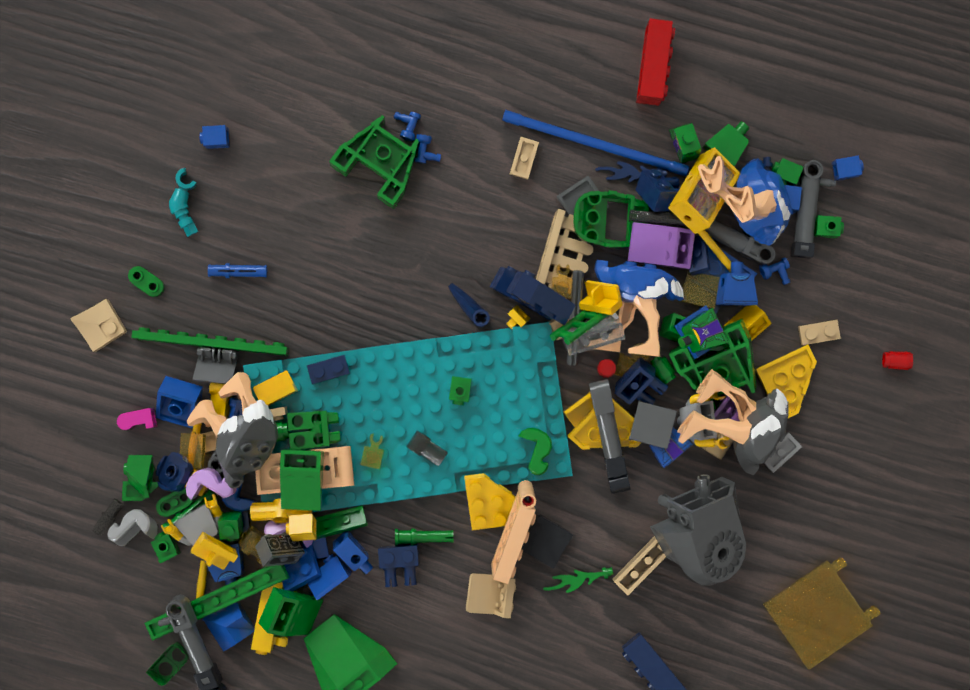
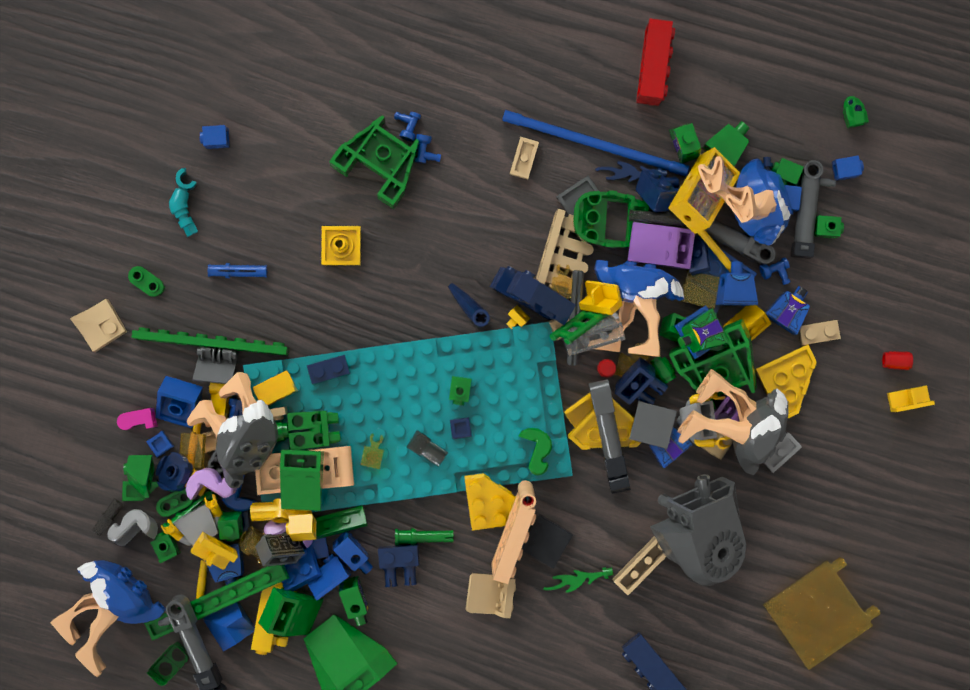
none -> animal [50,560,166,677]
none -> blue tile [146,431,174,458]
none -> yellow plate [321,226,361,265]
none -> green torso [339,576,368,626]
none -> dark blue tile [450,417,472,439]
none -> torso [765,286,810,335]
none -> green rock [843,96,869,128]
none -> yellow panel [887,386,935,412]

